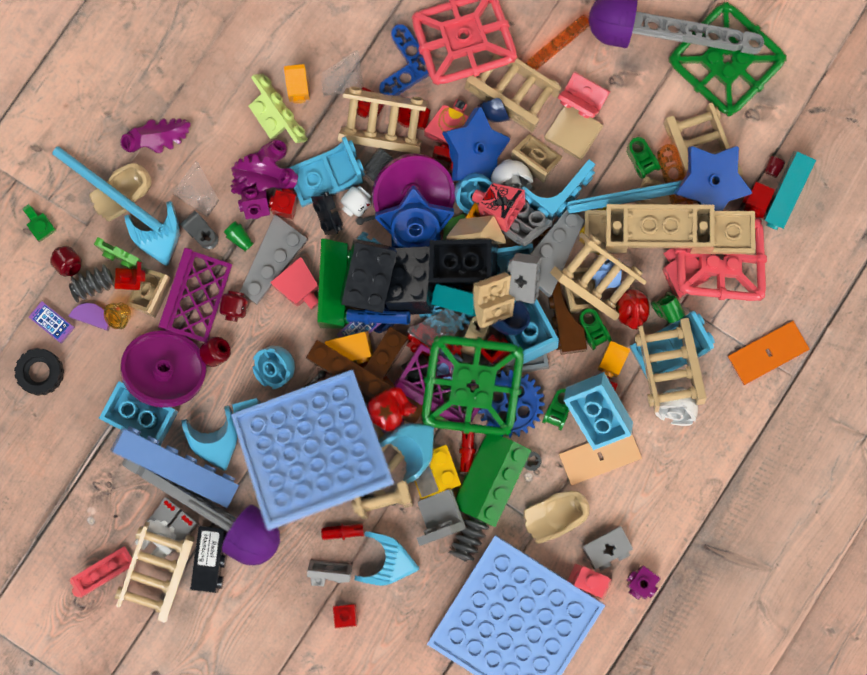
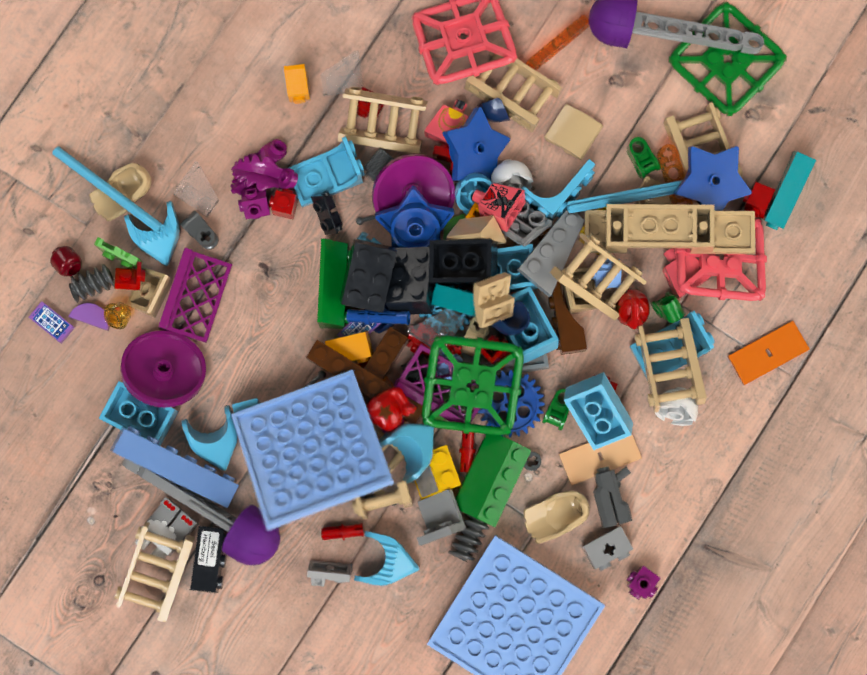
black tyre [14,348,64,396] -> none
green plate [22,204,57,242] -> none
coral piece [69,546,132,598] -> none
magenta plant [121,118,191,153] -> none
dark red head [200,337,231,367] -> none
dark red head [219,291,248,322] -> none
green cone [224,221,254,252] -> none
light grey wing [240,215,308,305] -> none
yellowish green bracket [248,74,308,143] -> none
medium azure cylinder [252,345,295,389] -> none
coral torso [270,257,319,310] -> none
red brick [333,604,358,628] -> none
white head [341,186,371,217] -> none
blue beam [379,25,429,96] -> none
red bracket [397,107,431,129] -> none
light grey brick [508,253,541,304] -> none
tan slope [511,134,563,183] -> none
coral bracket [557,72,611,119] -> none
coral torso [568,564,612,600] -> none
green piece [578,308,612,350] -> none
light orange slope [597,341,630,379] -> none
dark red hose [764,156,785,178] -> none
none -> dark grey piece [593,466,633,528]

